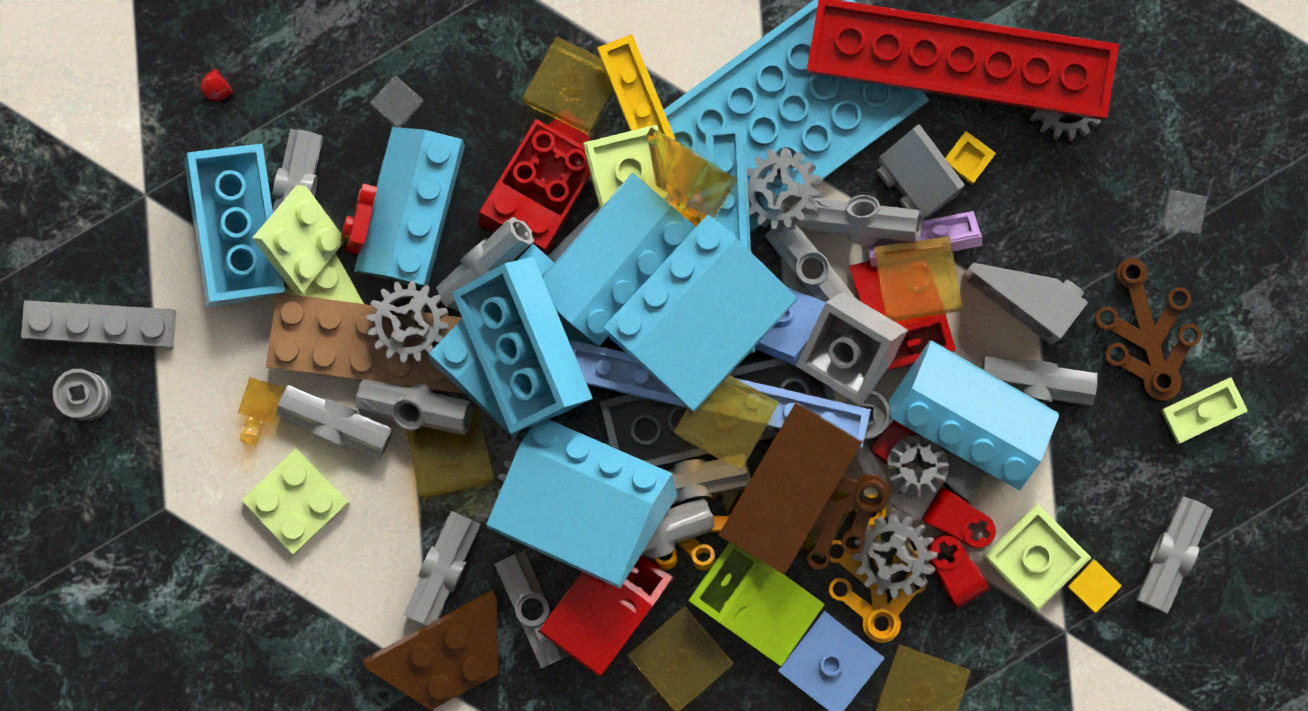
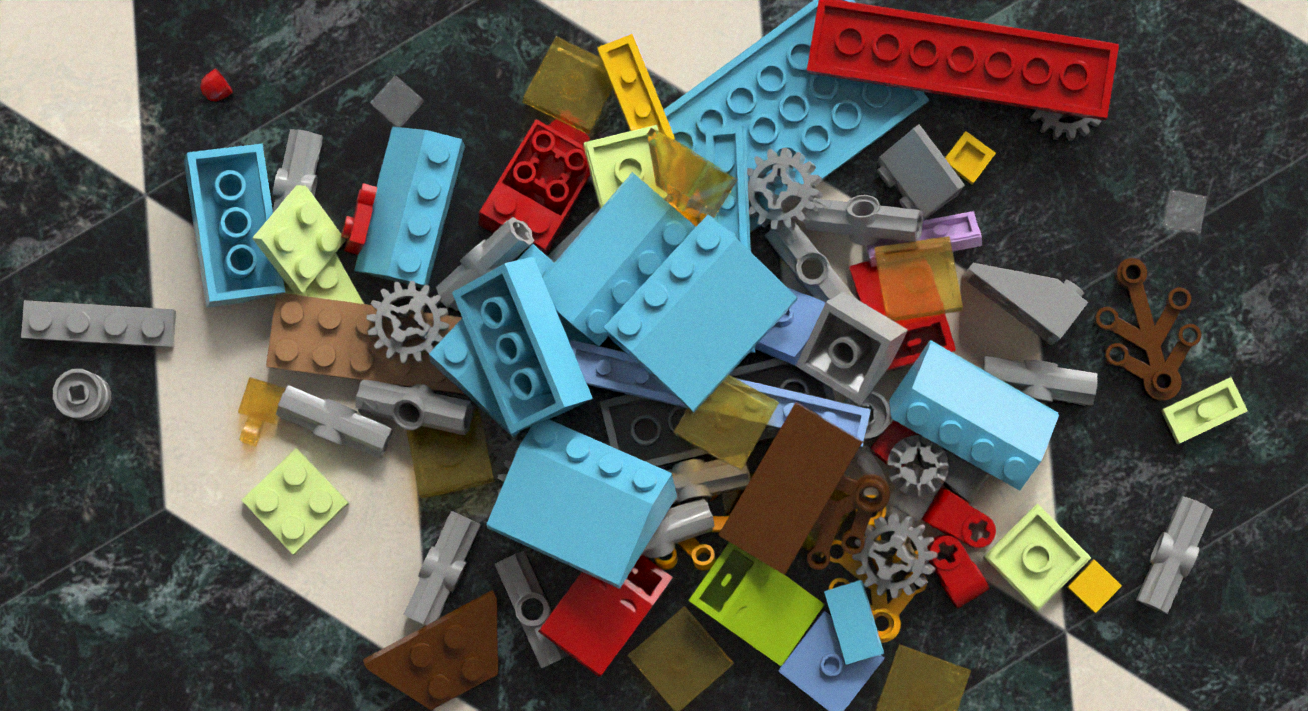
none -> medium azure tile [824,580,884,665]

